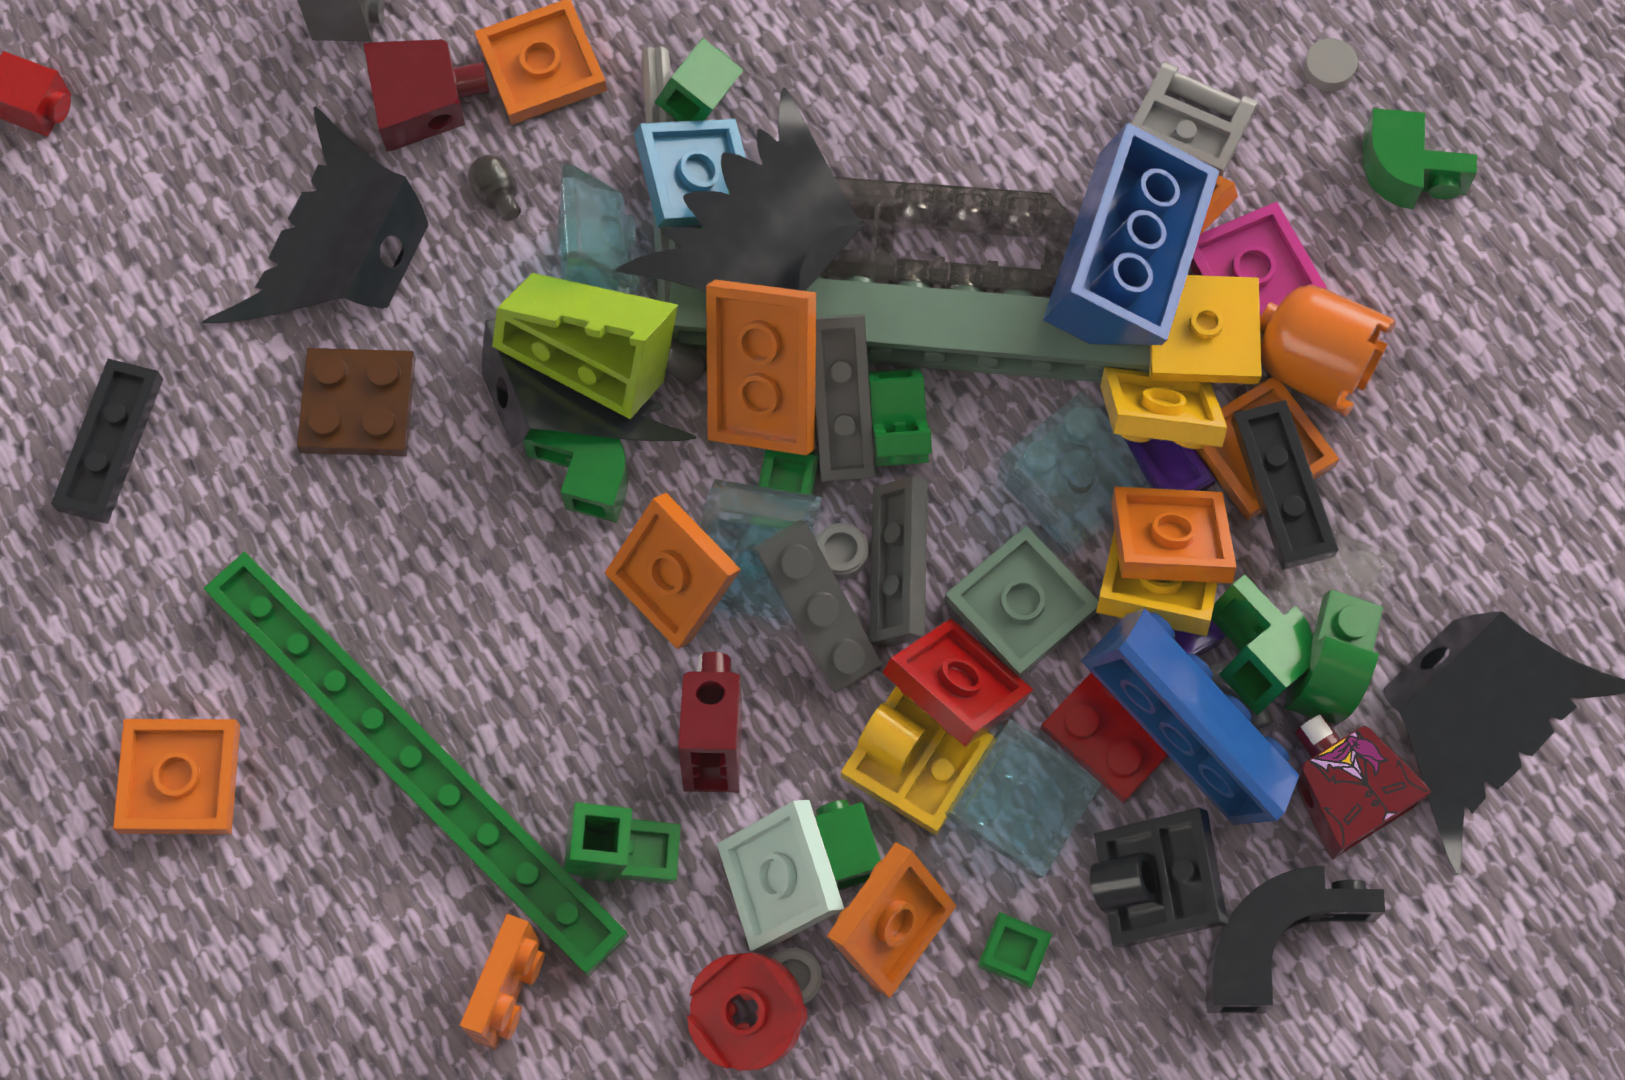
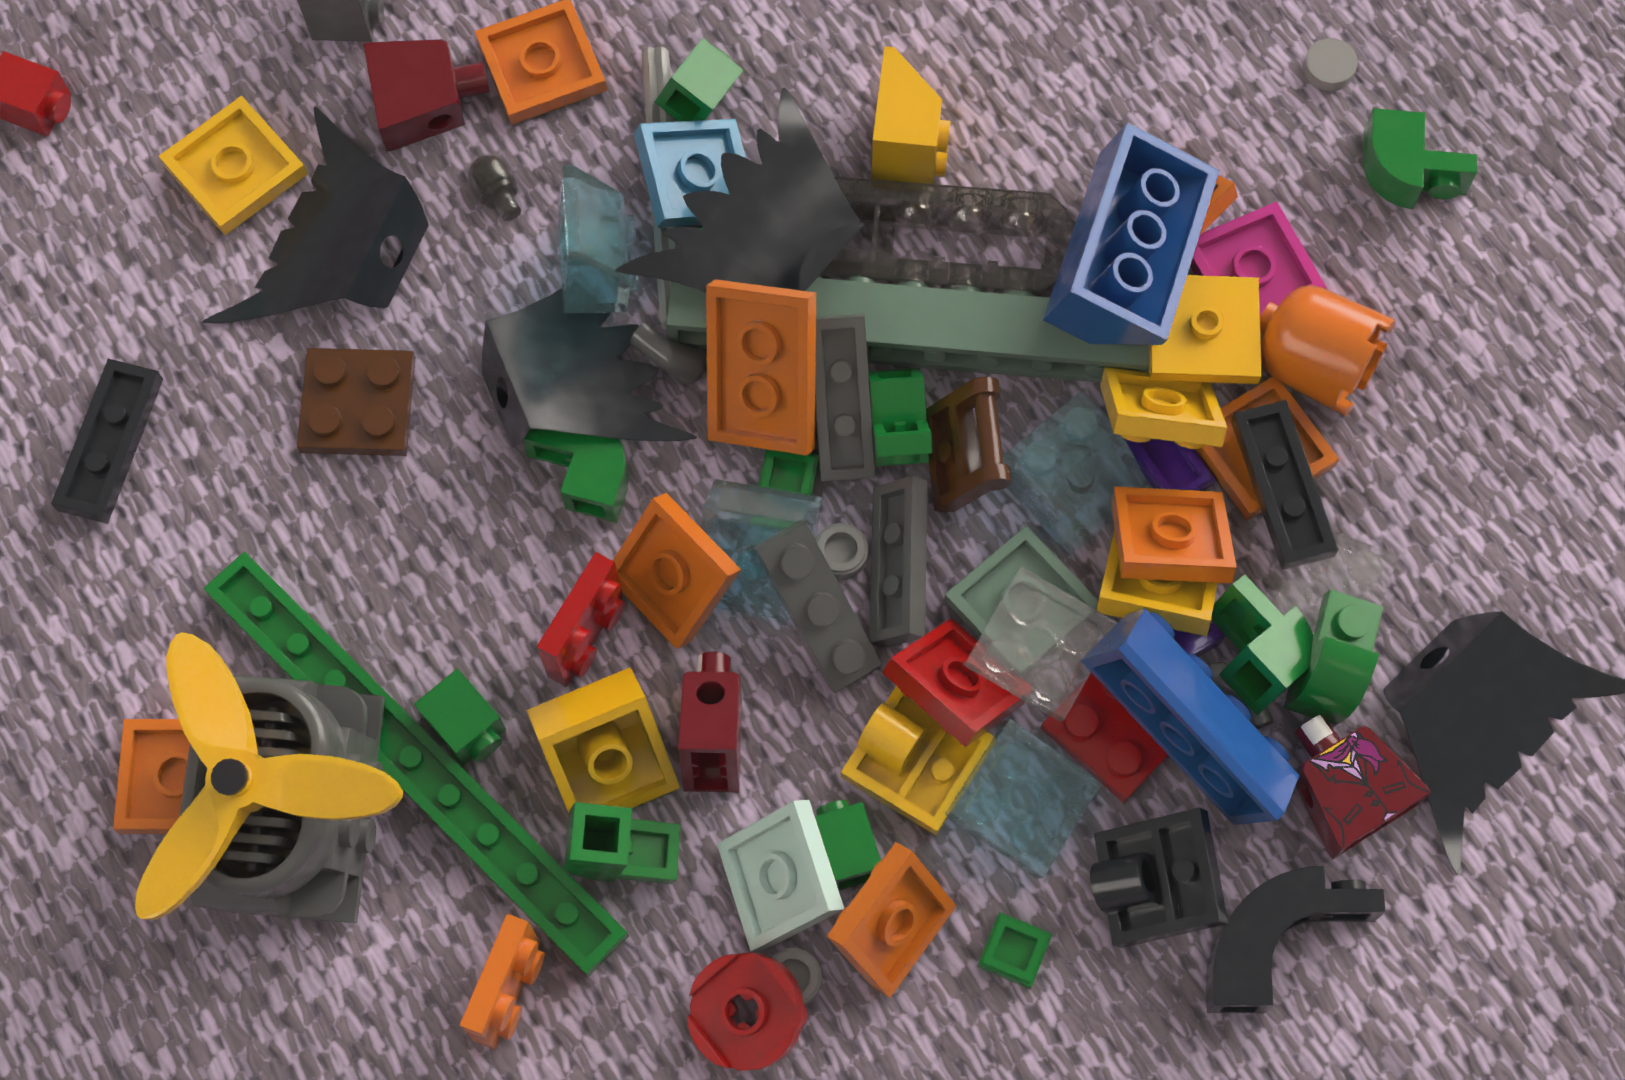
lime wedge [492,273,678,419] -> none
light grey plate [1131,61,1259,177] -> none
none -> brick [135,632,403,924]
none -> yellow plate [159,95,308,235]
none -> green brick [414,668,506,766]
none -> yellow slope [526,667,680,813]
none -> red plate [536,551,625,687]
none -> yellow slope [871,46,951,194]
none -> reddish brown plate [926,376,1012,513]
none -> clear plate [964,567,1118,722]

